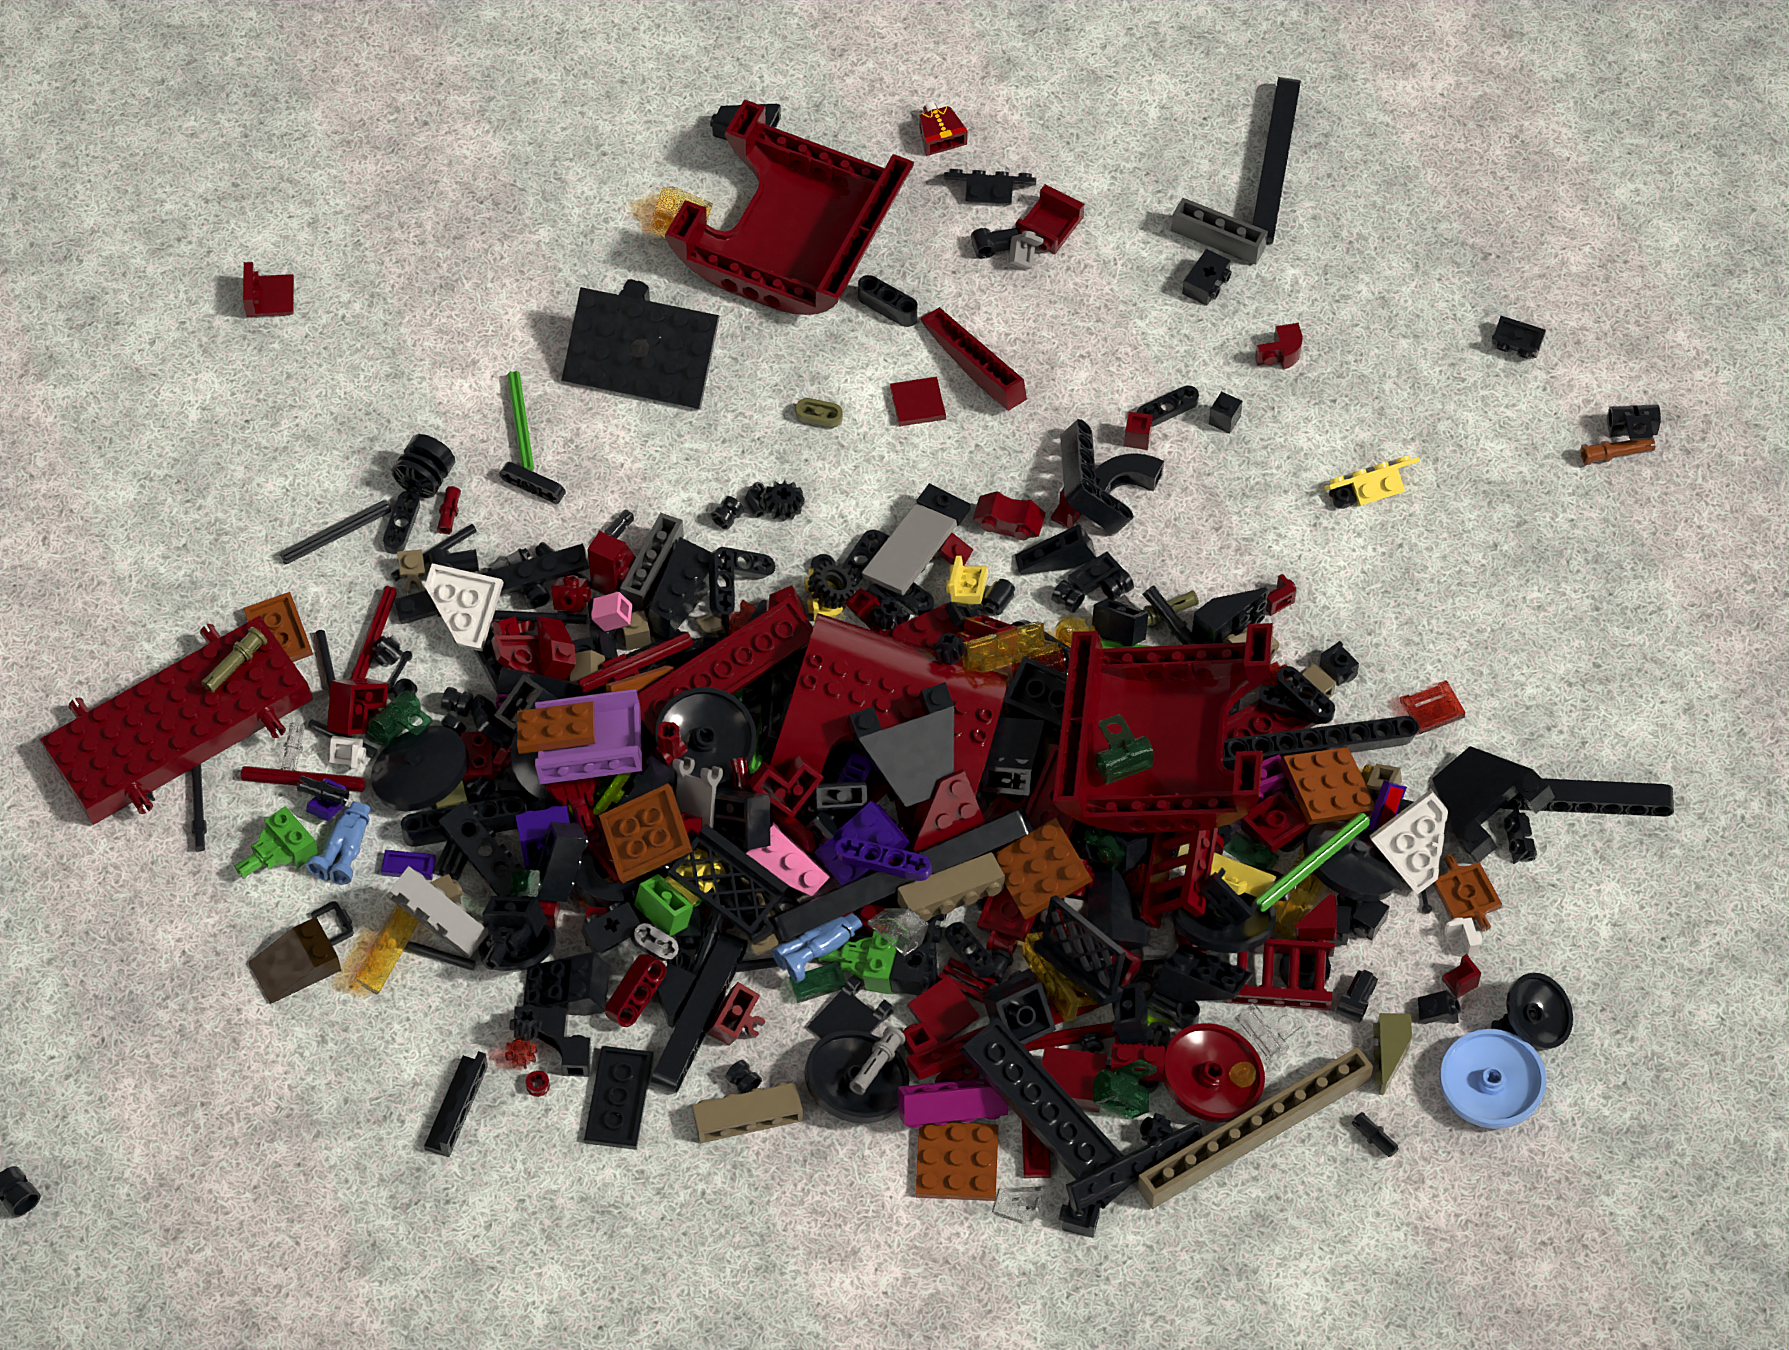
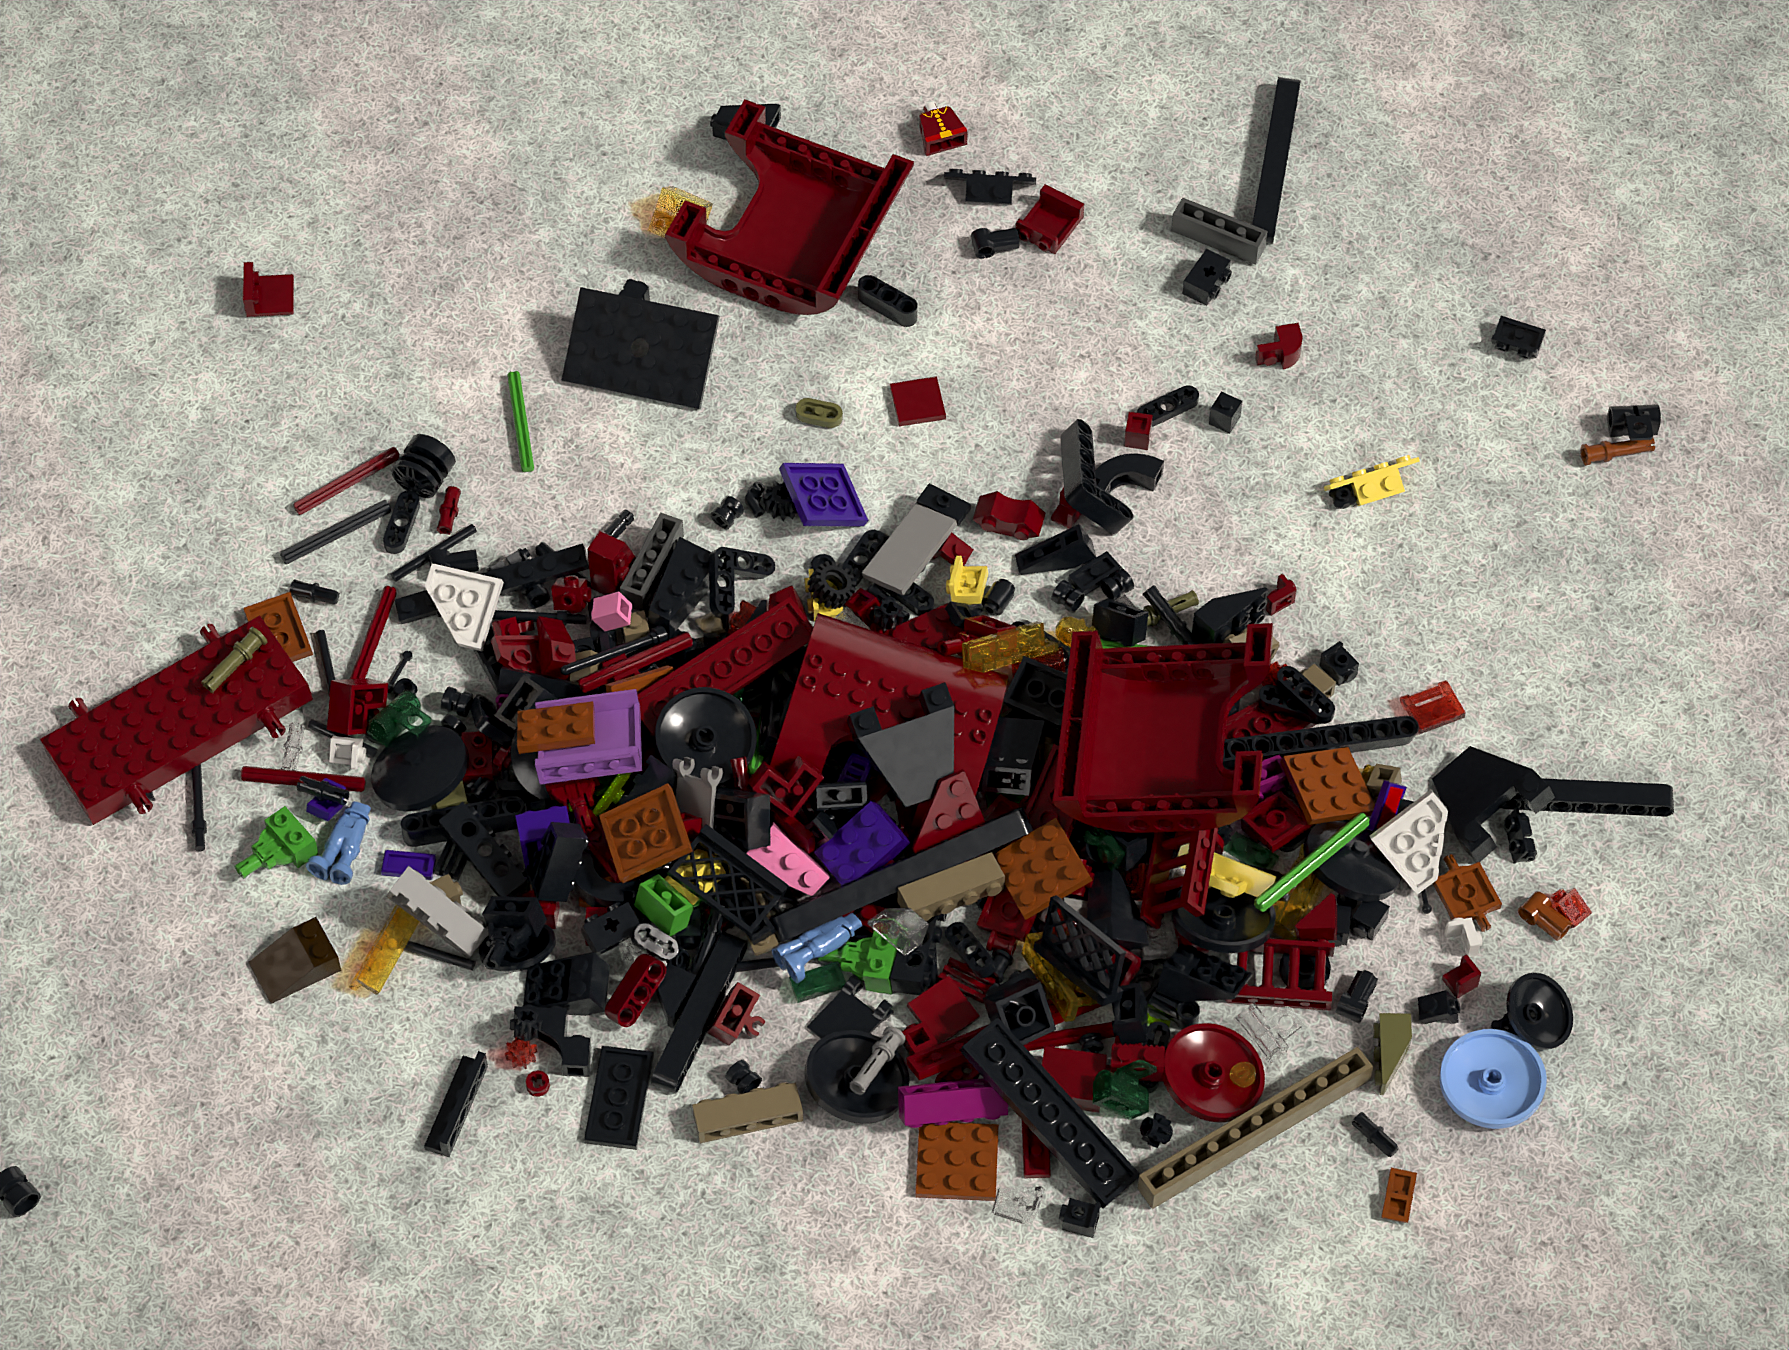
black piece [310,901,354,946] -> none
black gear [372,635,403,666] -> none
dark tan plate [396,549,425,594] -> none
black beam [499,462,566,504] -> none
clear green plate [510,870,542,897] -> none
dark red piece [653,721,688,767] -> none
dark purple beam [835,837,932,881] -> none
dark red slope [921,307,1027,411] -> none
black gear [934,633,966,665] -> none
light grey bracket [1008,231,1043,269] -> none
black tile [1066,1122,1203,1211] -> none
clear green piece [1095,714,1154,785] -> none
black hinge [1200,868,1258,928] -> none
none -> black axle [290,579,340,605]
none -> dark red axle [293,447,400,515]
none -> black piece [561,625,668,675]
none -> dark purple plate [779,463,869,526]
none -> dark orange slope [1381,1167,1417,1223]
none -> dark orange piece [1518,891,1572,941]
none -> clear red bracket [1551,888,1592,929]

